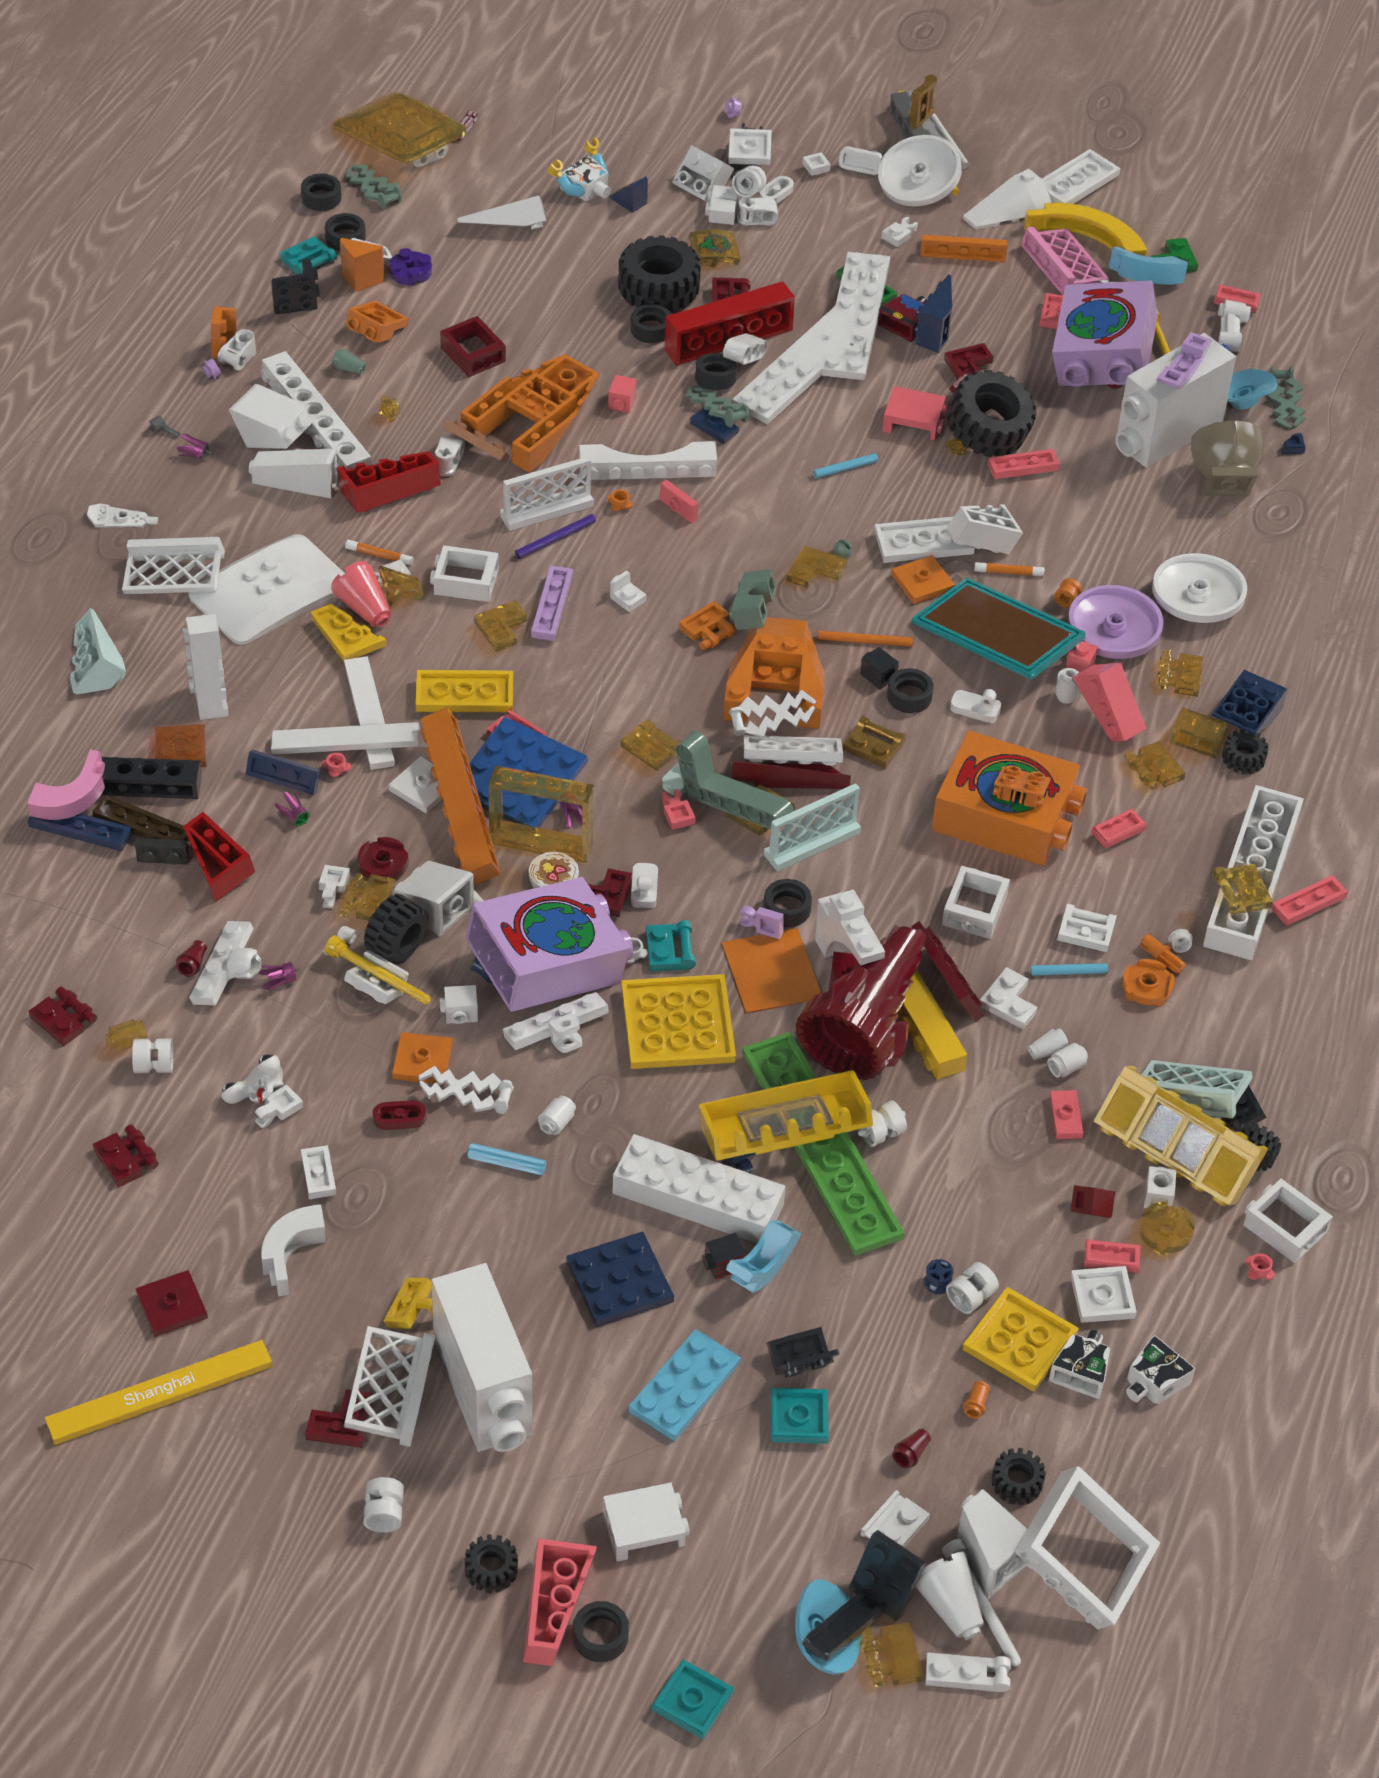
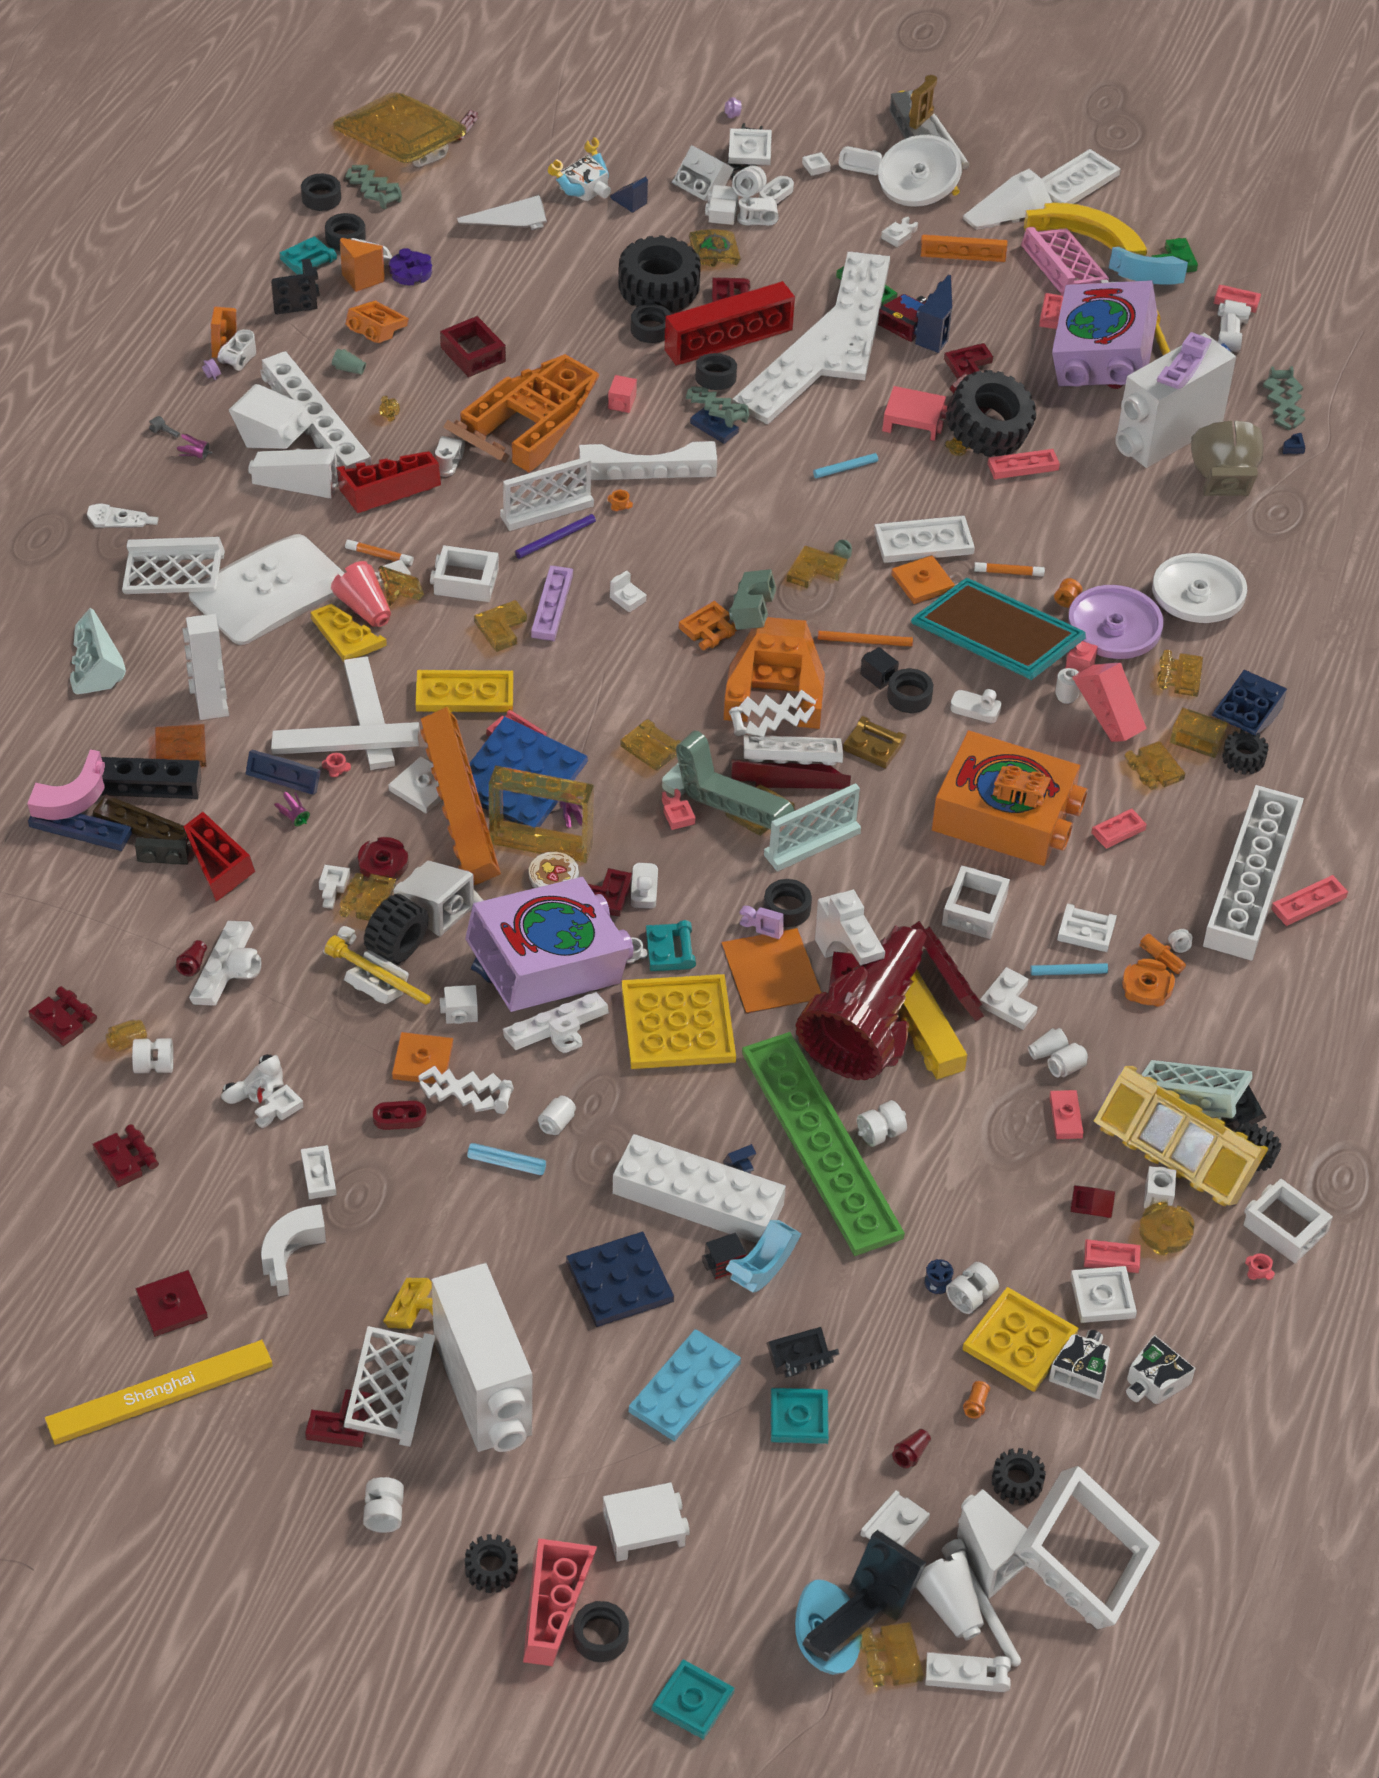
flat silver piece [259,962,300,991] -> none
coral plate [660,480,698,523] -> none
yellow window [698,1070,873,1161] -> none
white beam [723,333,767,365] -> none
white wedge [947,504,1023,554] -> none
clear yellow plate [1212,864,1273,915] -> none
medium azure hat [1227,369,1277,410] -> none

